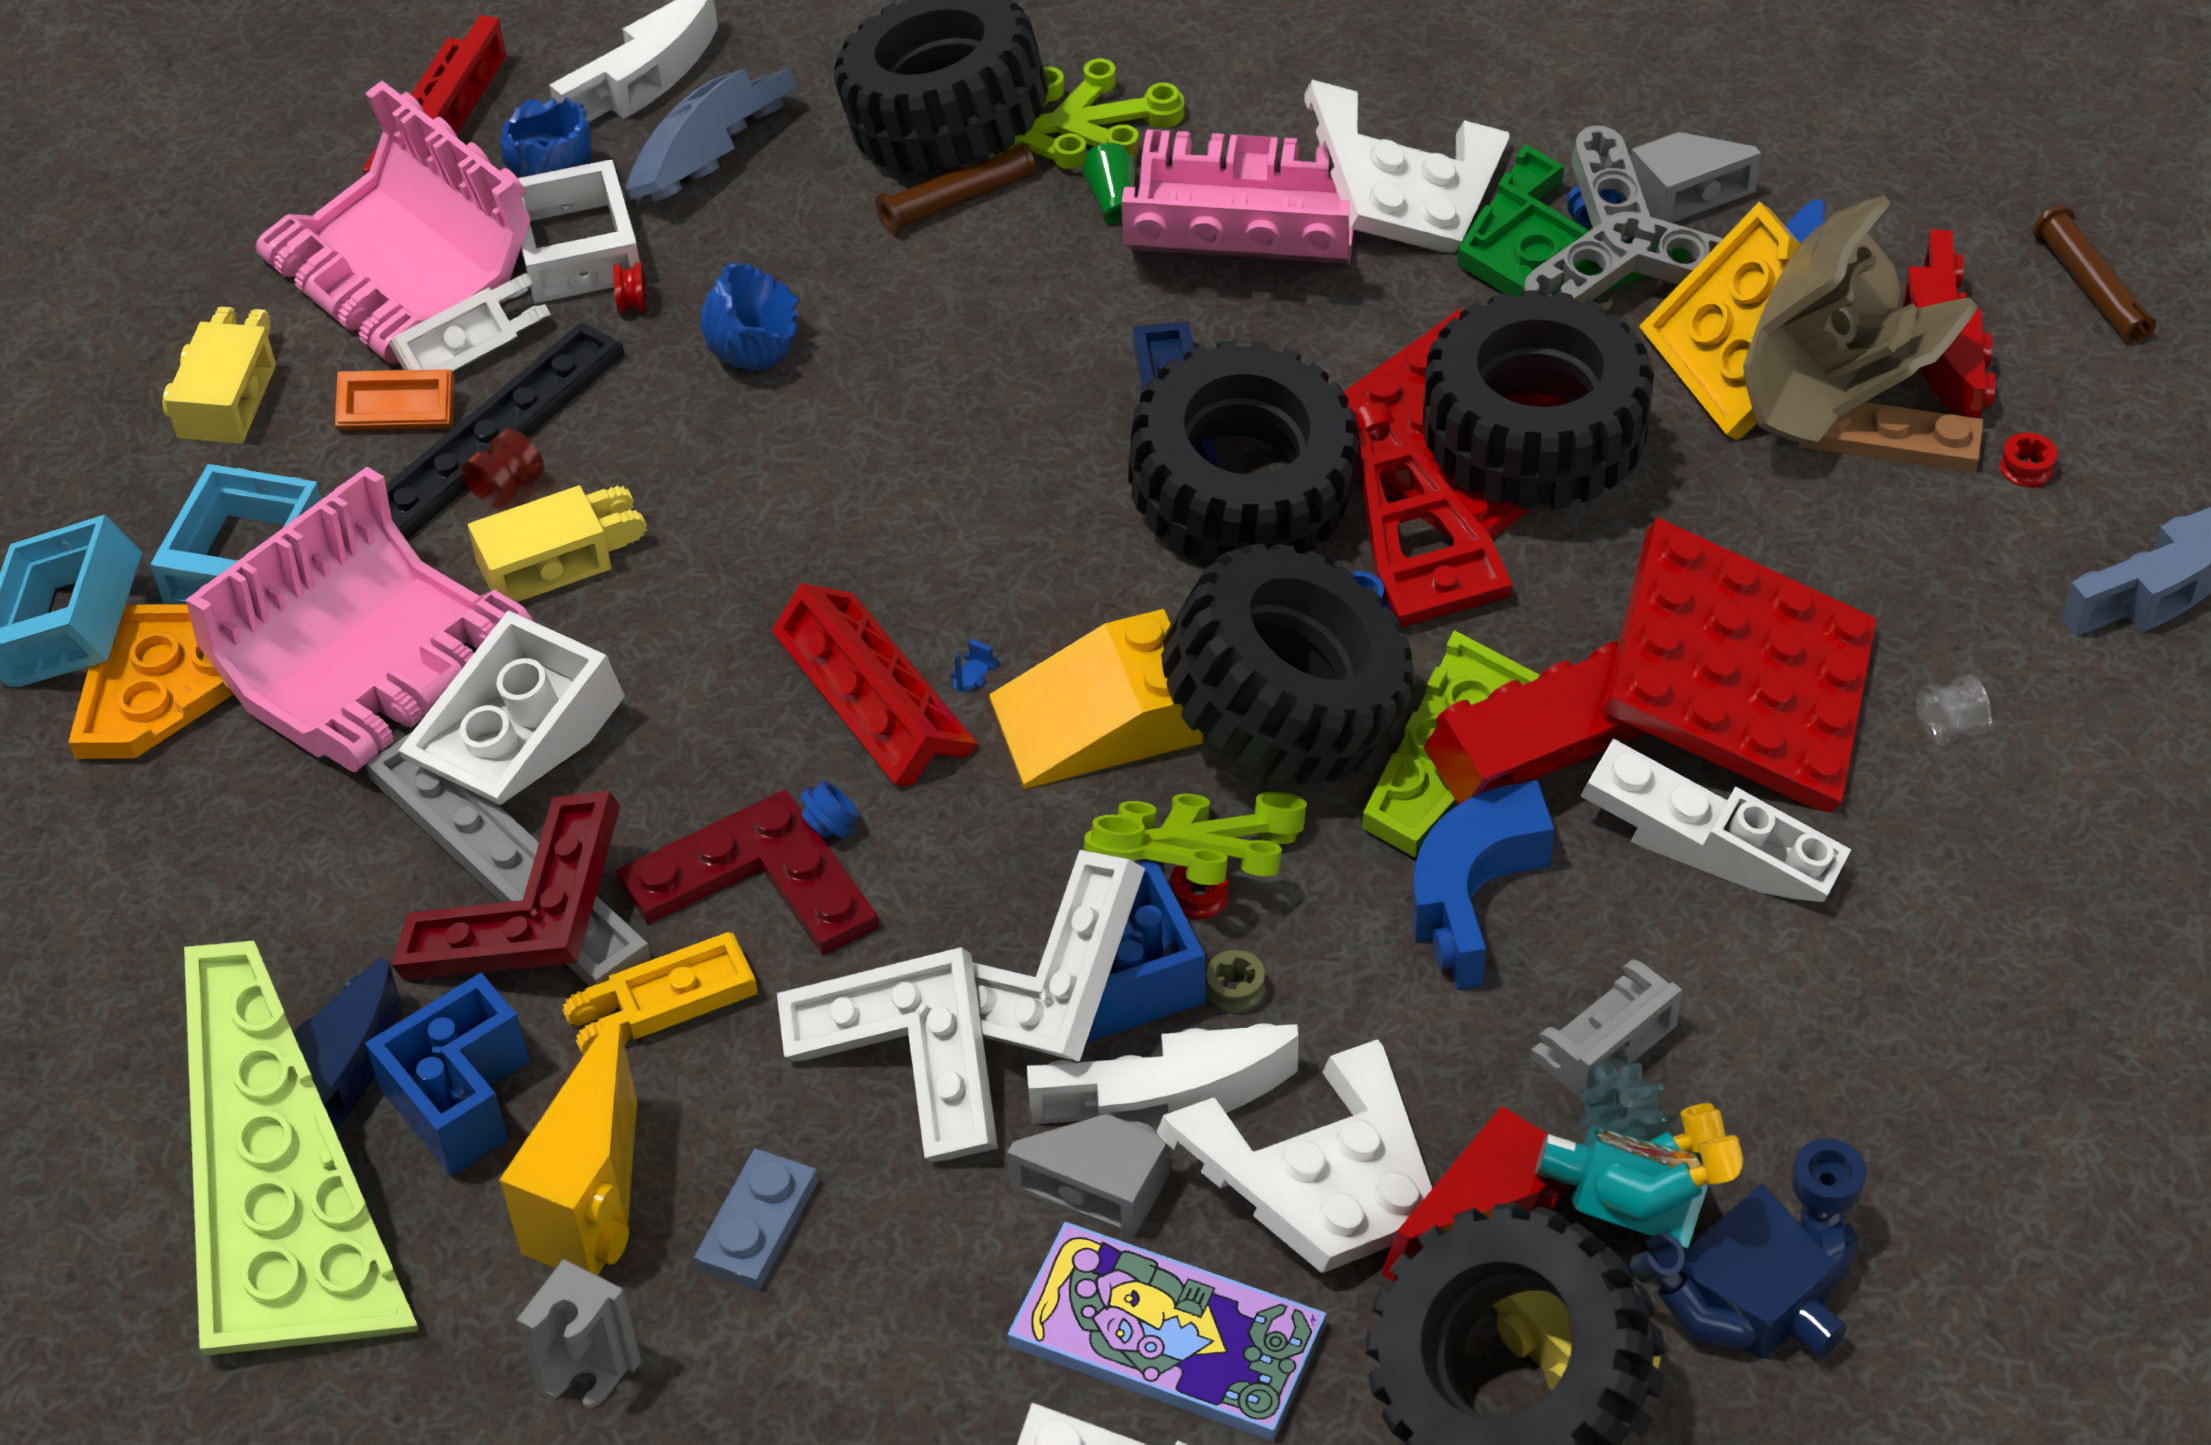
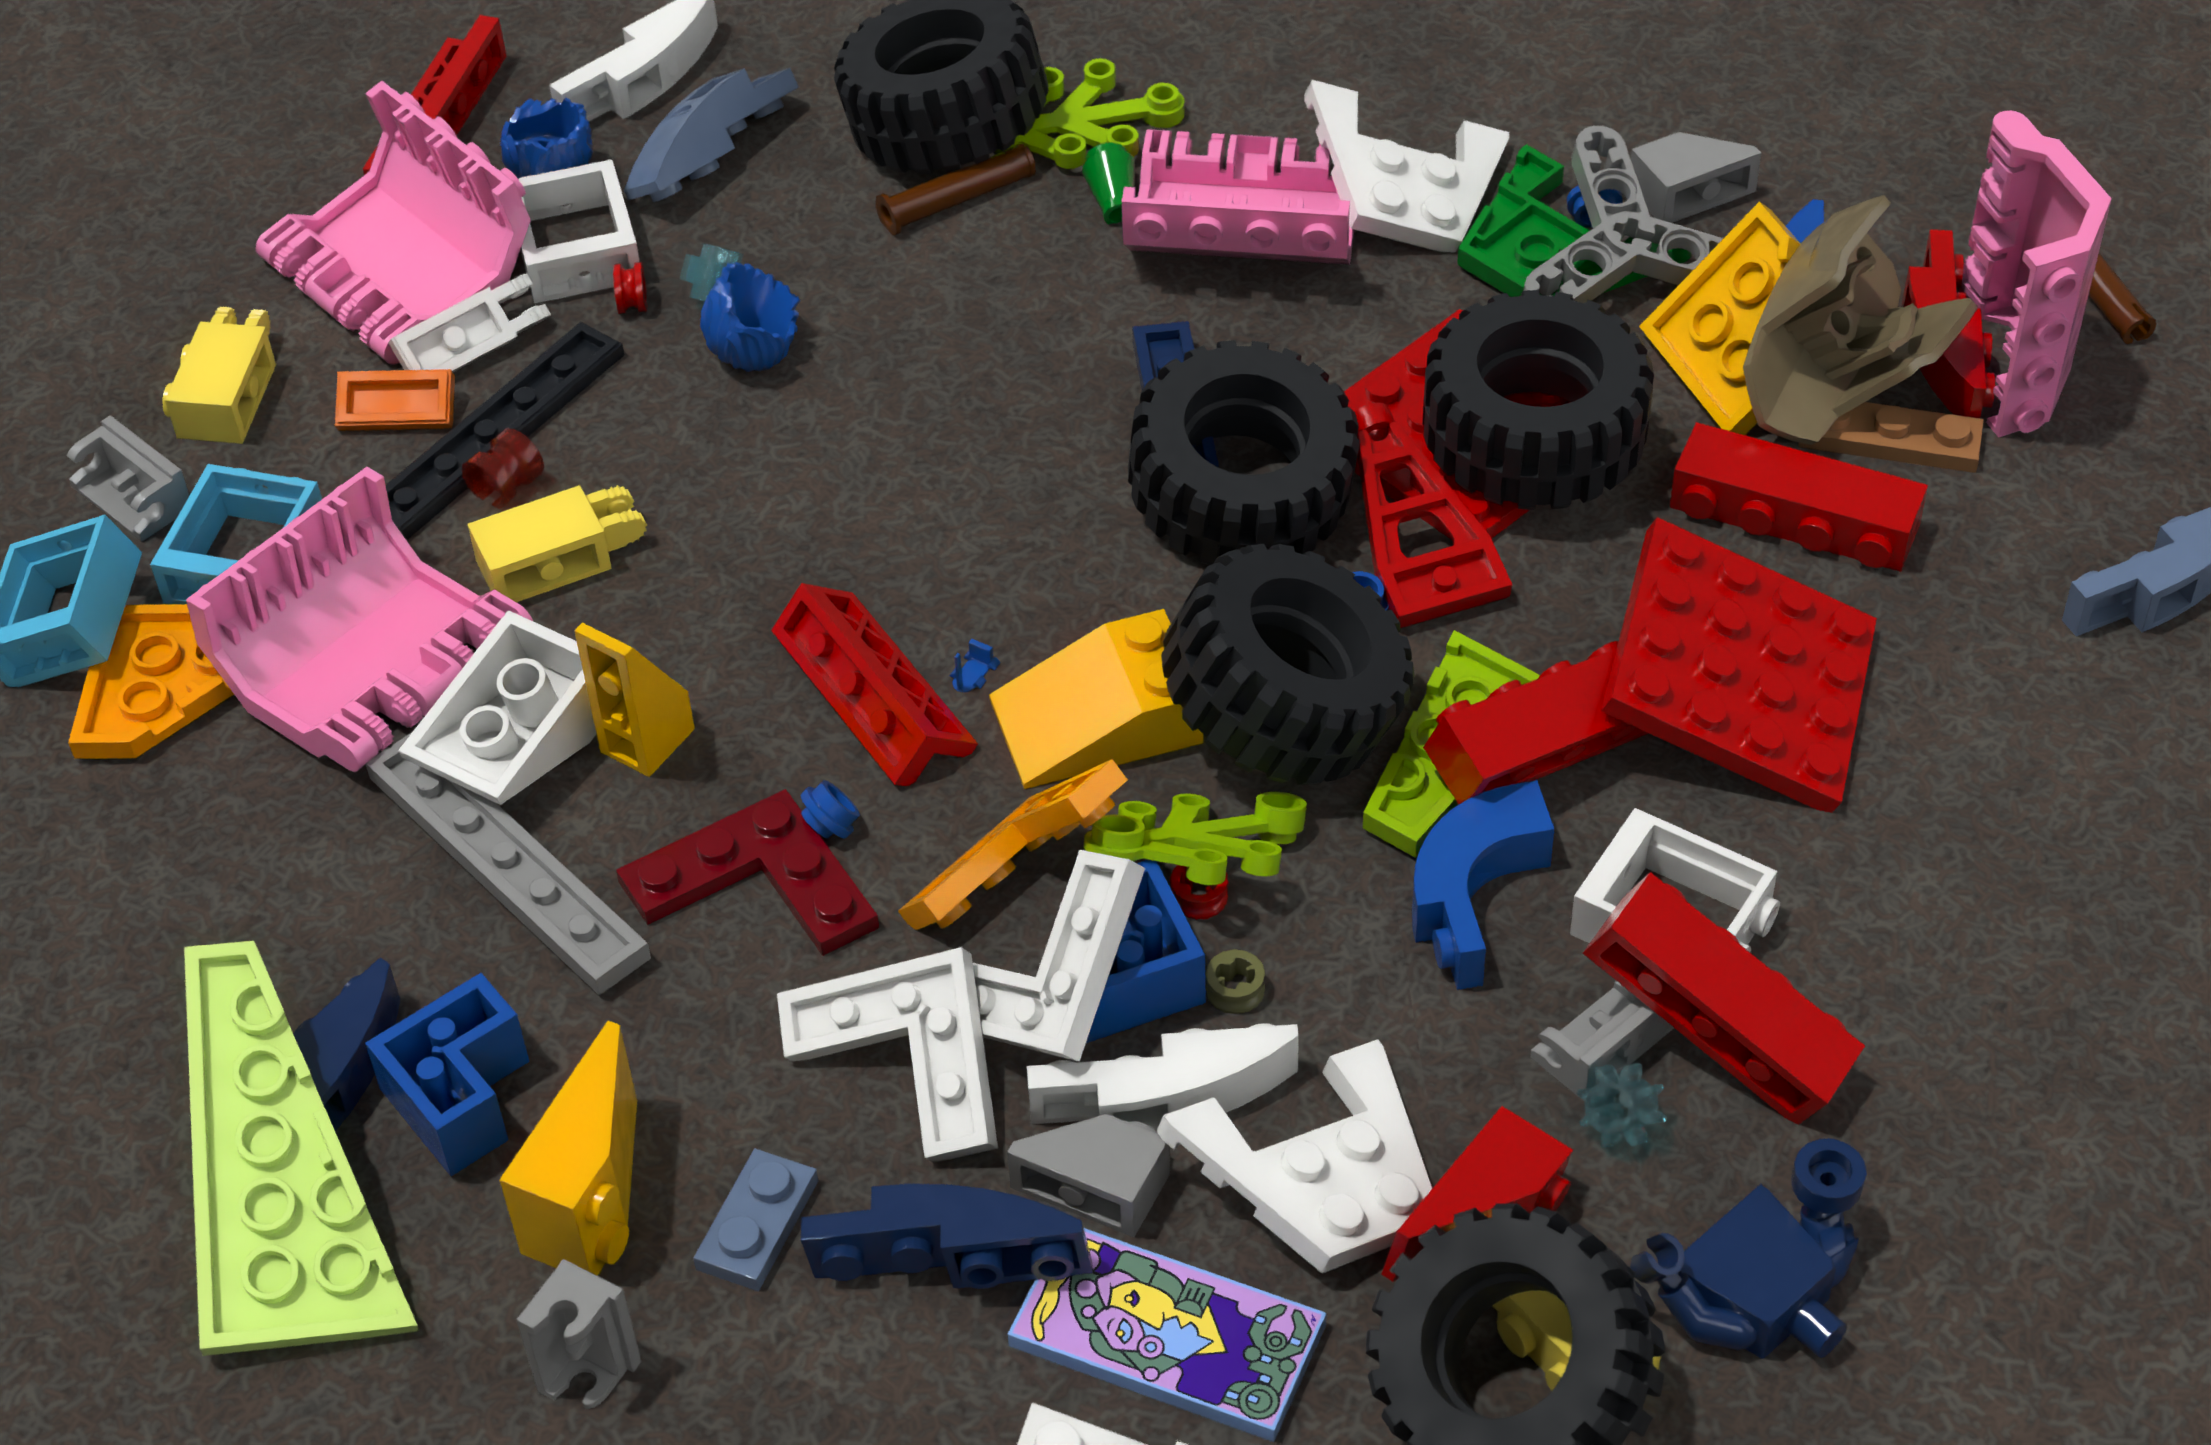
dark red plate [391,791,620,981] -> none
yellow hinge [563,932,758,1056] -> none
teal torso [1535,1103,1744,1248] -> none
white slope [1581,739,1851,902] -> none
clear wheel [1916,674,1992,747] -> none
red bush [2000,432,2058,487] -> none
none -> light grey hinge [67,415,189,542]
none -> yellow slope [574,623,695,777]
none -> clear light blue gear [680,243,744,301]
none -> dark blue slope [801,1184,1093,1289]
none -> light orange plate [898,759,1128,930]
none -> white window [1570,808,1780,953]
none -> red brick [1583,872,1865,1125]
none -> red brick [1670,422,1928,572]
none -> bright pink hinge [1958,111,2112,438]

